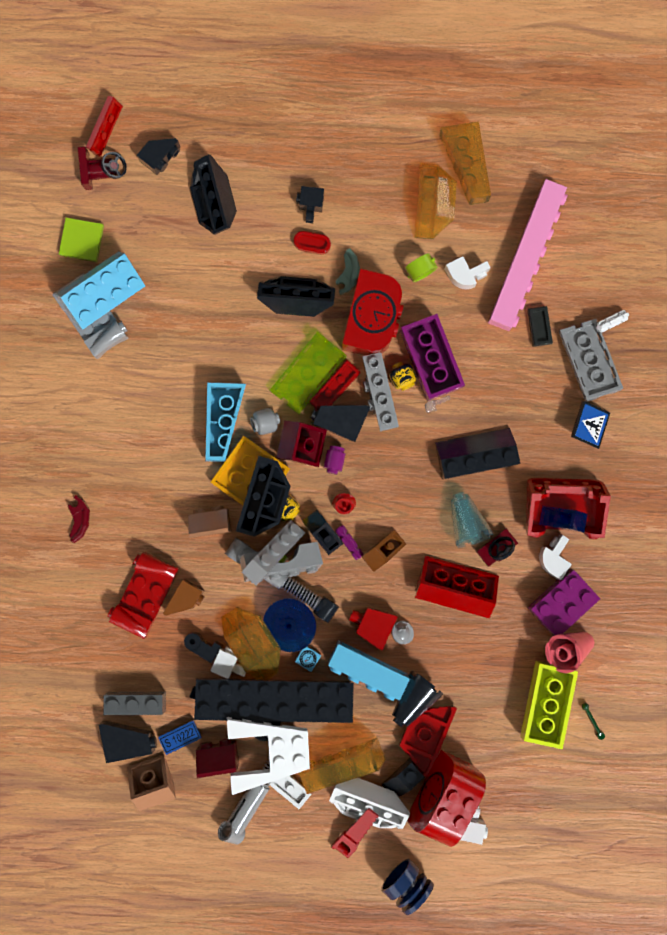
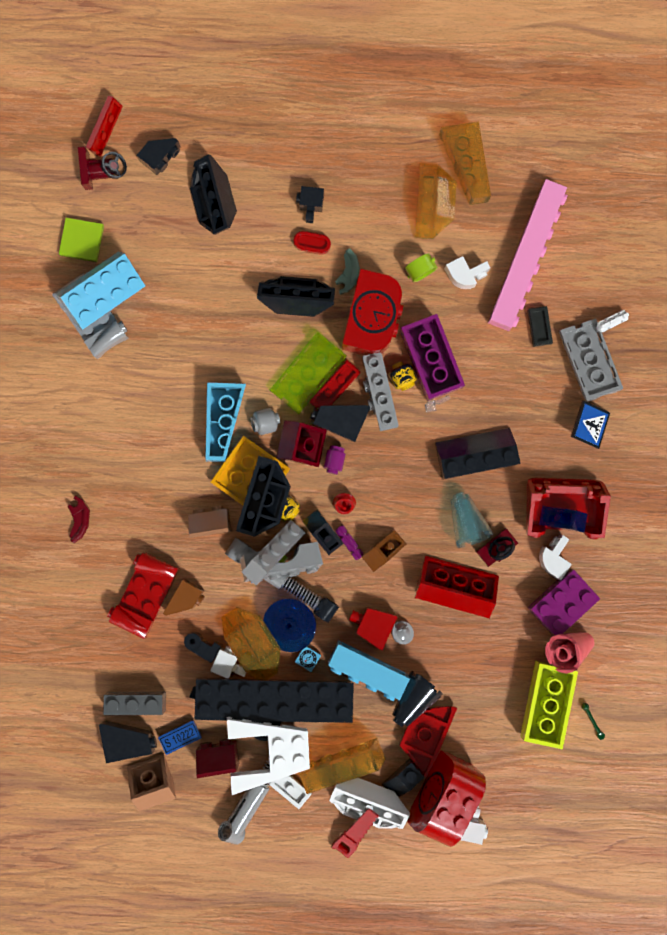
dark blue wheel [381,859,434,915] -> none

